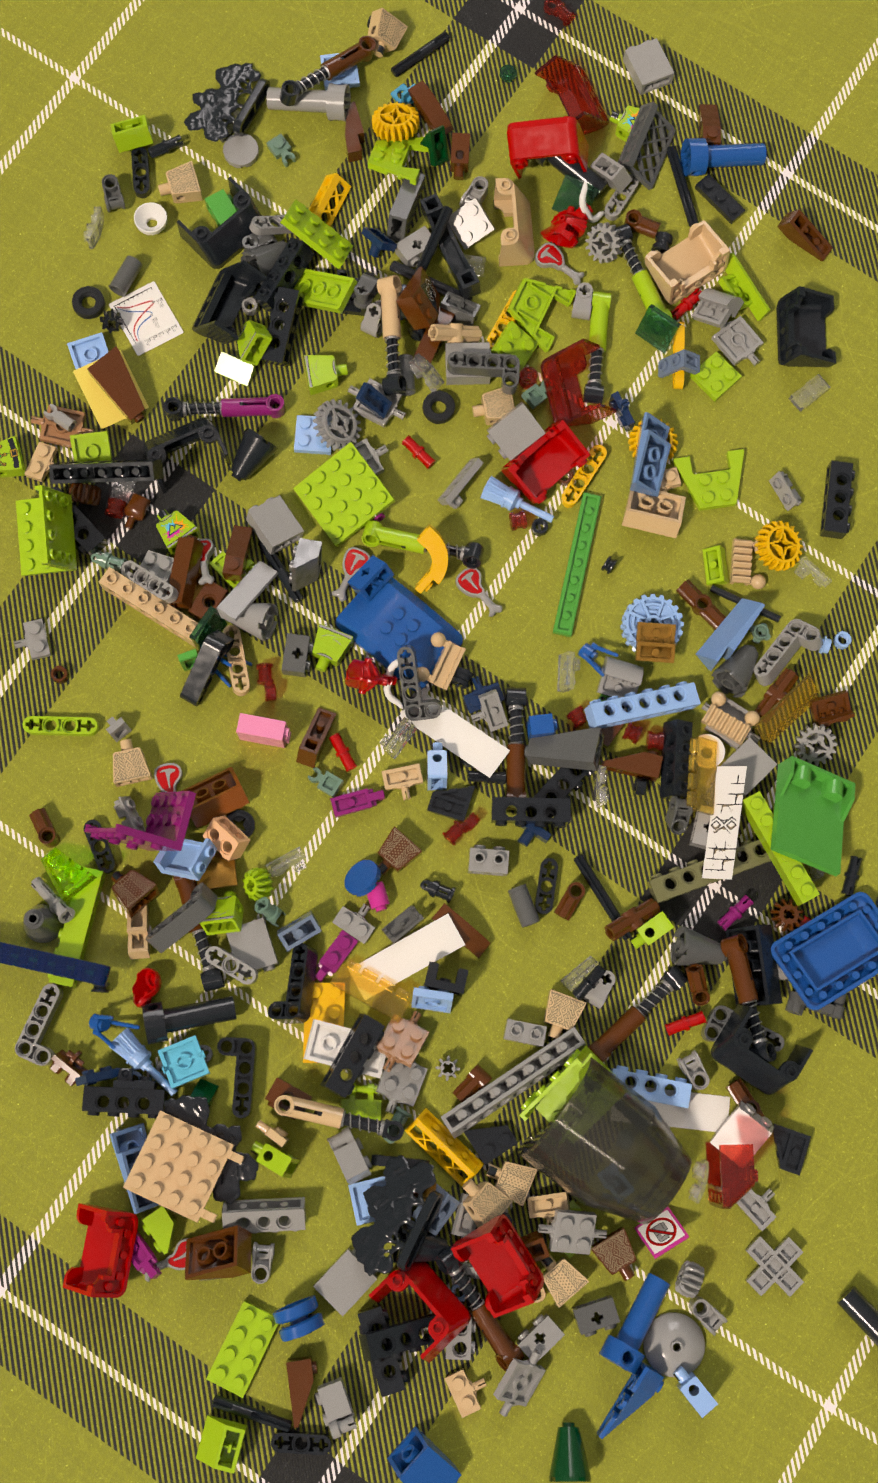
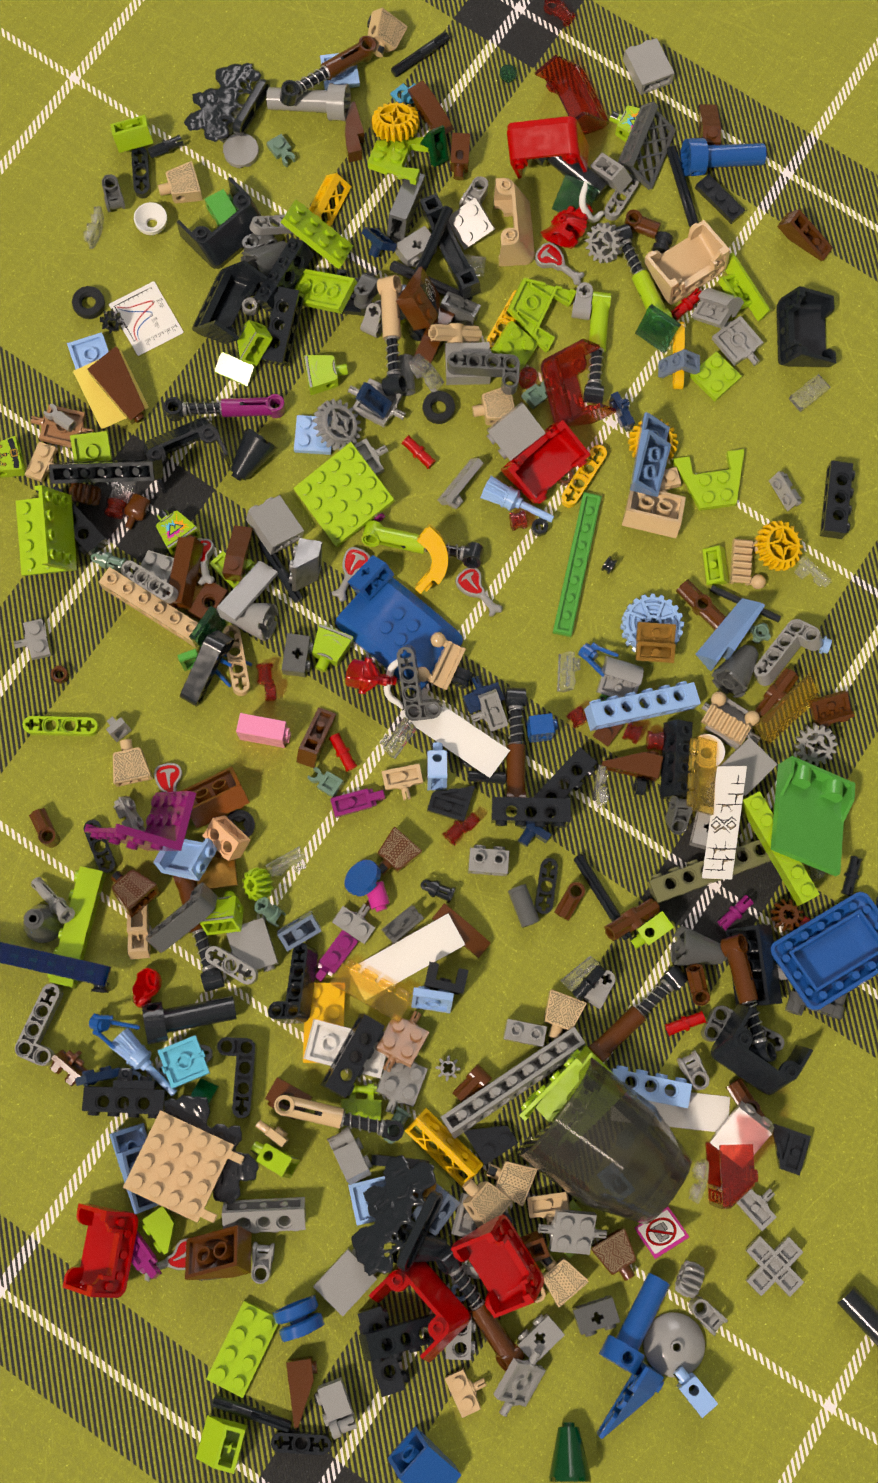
clear neon green wing [40,847,97,902] -> none
dark grey pin [109,256,143,297] -> none
dark grey slope [525,727,605,771] -> none
light blue axle [833,631,852,650] -> none

